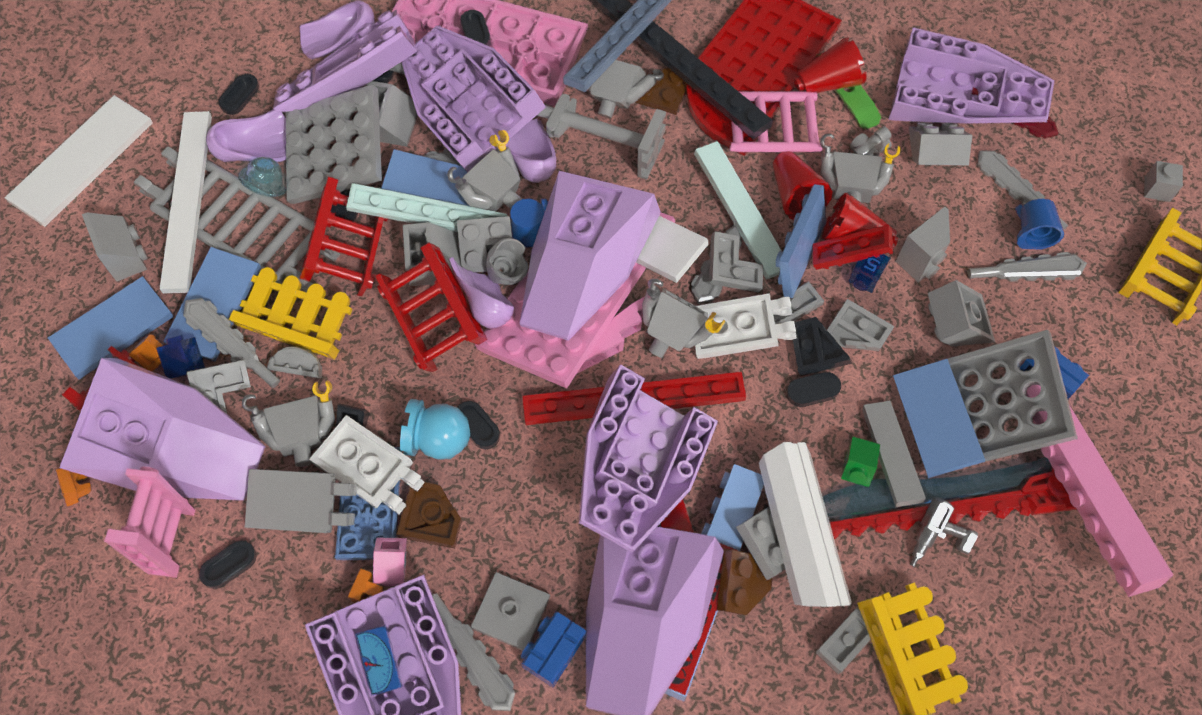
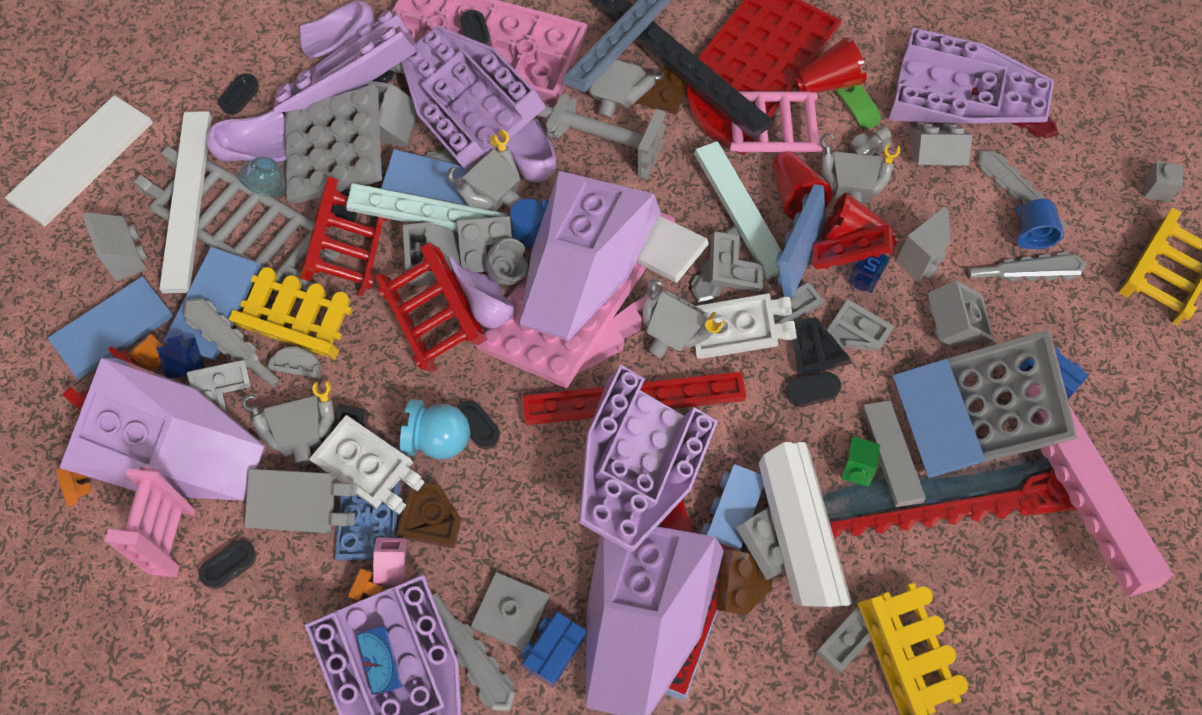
flat silver piece [910,498,978,567] -> none

